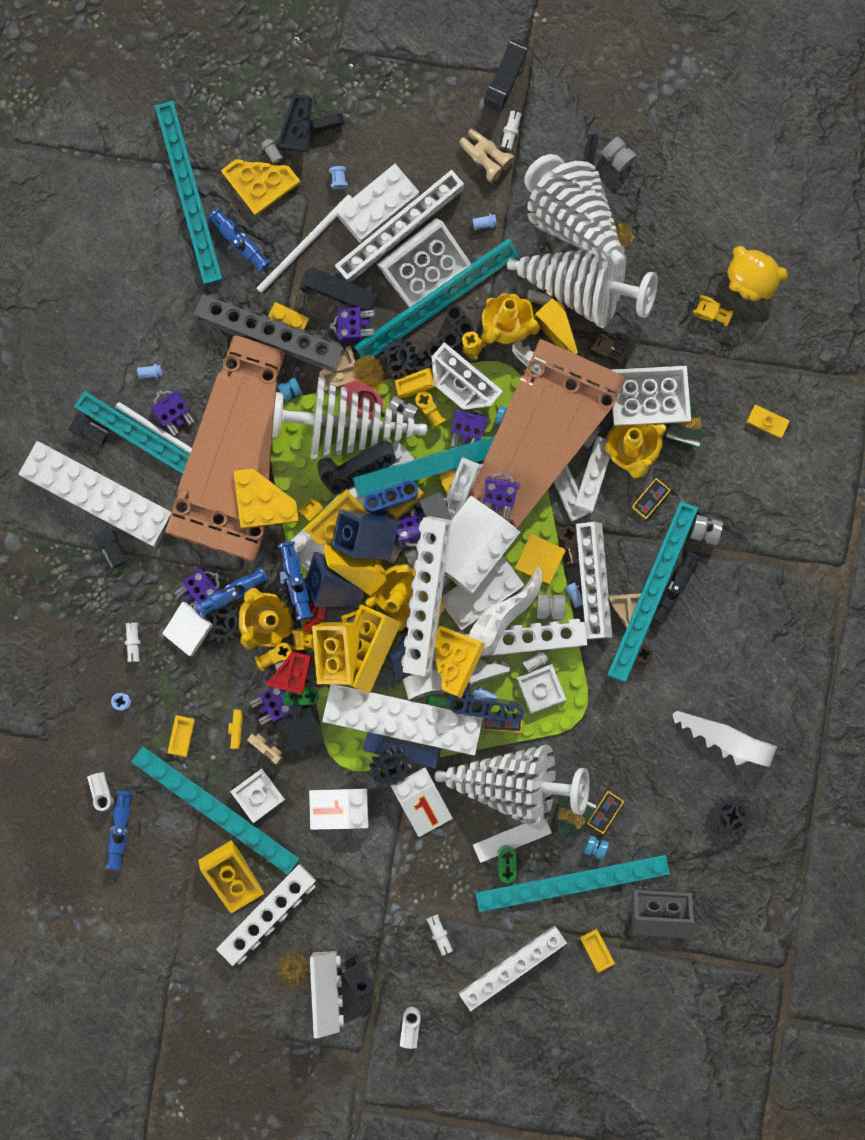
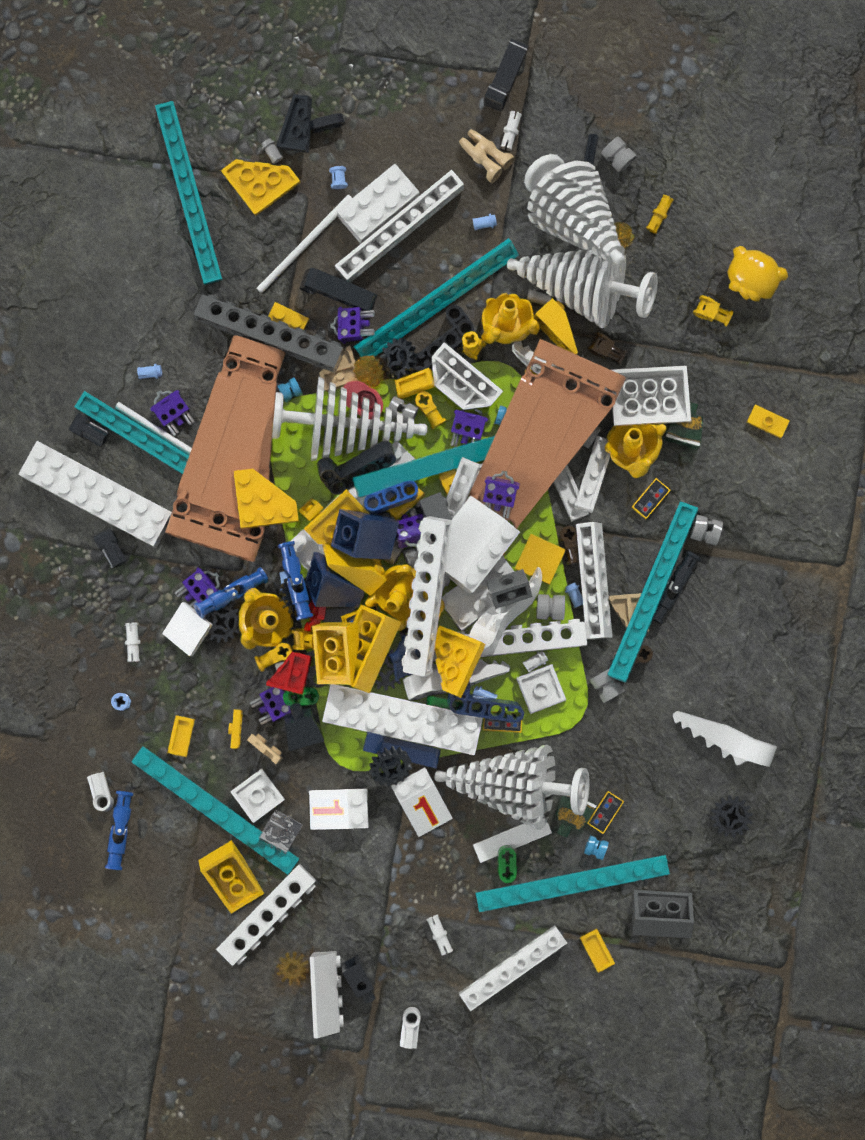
blue piece [208,207,271,273] -> none
white slope [376,218,471,307] -> none
none -> piece [259,809,303,854]
none -> dark grey brick [486,569,533,609]
none -> light grey wheel [590,668,625,703]
none -> yellow pin [646,194,674,234]

